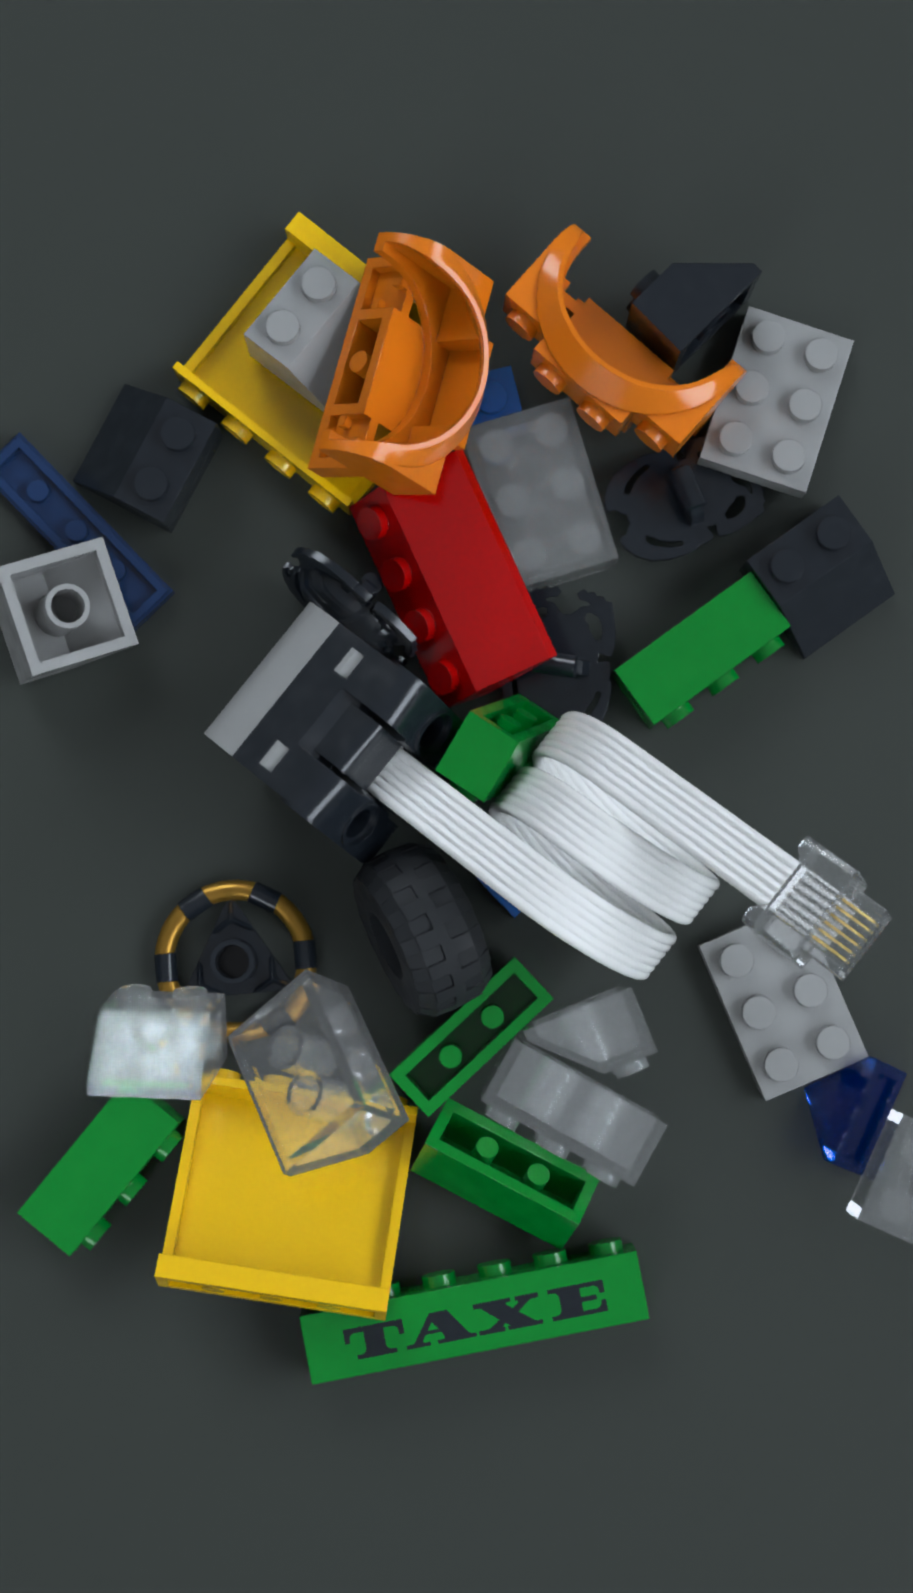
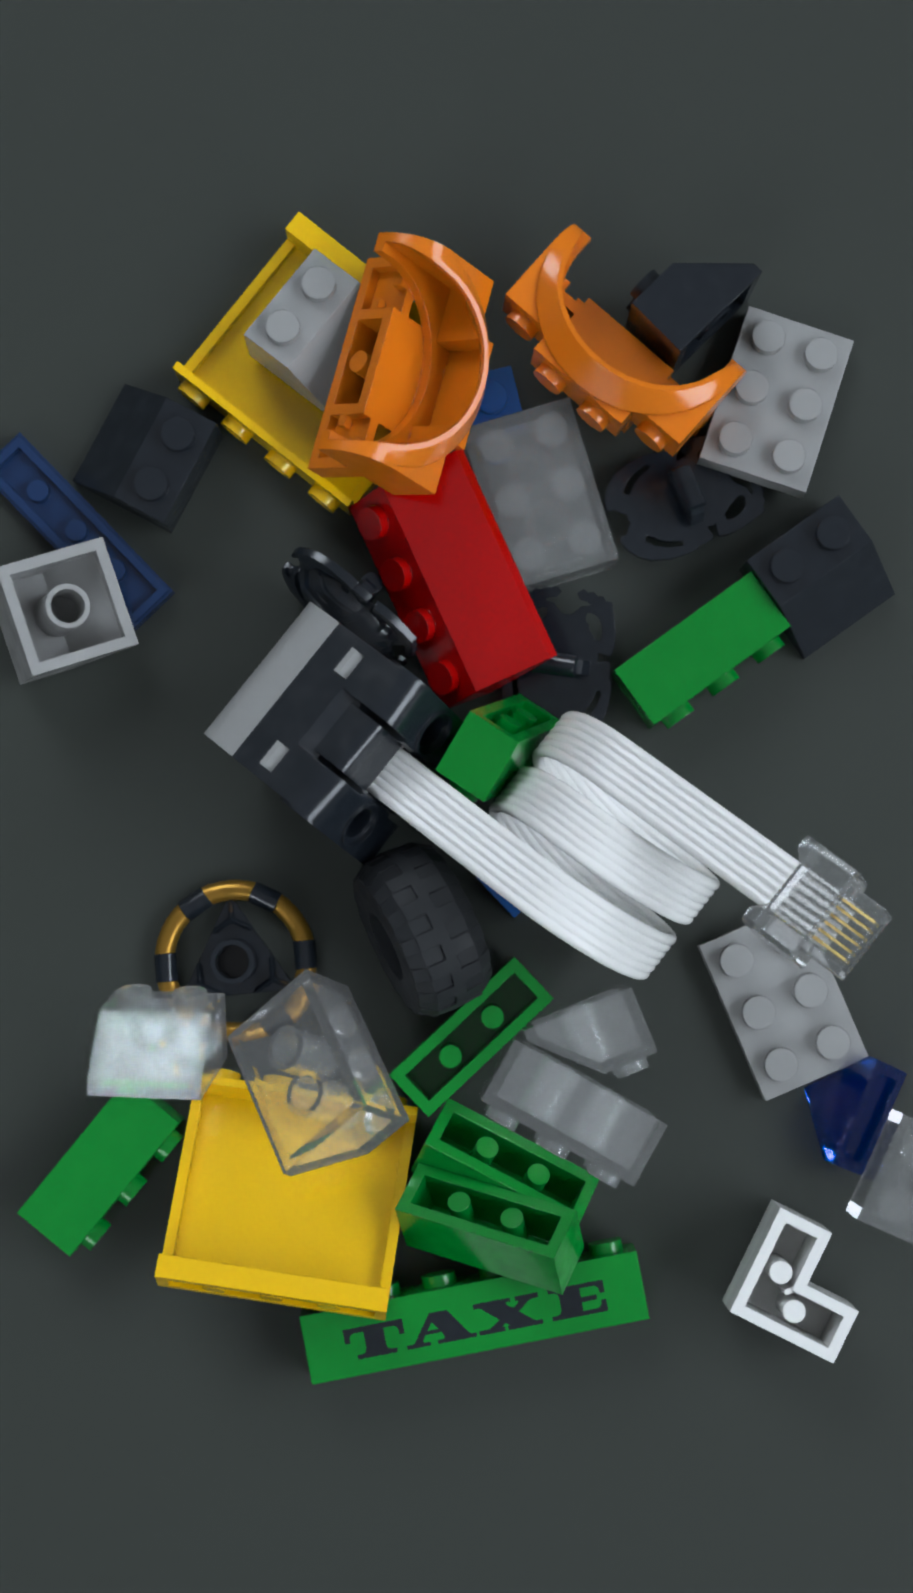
none -> green brick [395,1163,584,1295]
none -> white brick [722,1199,859,1364]

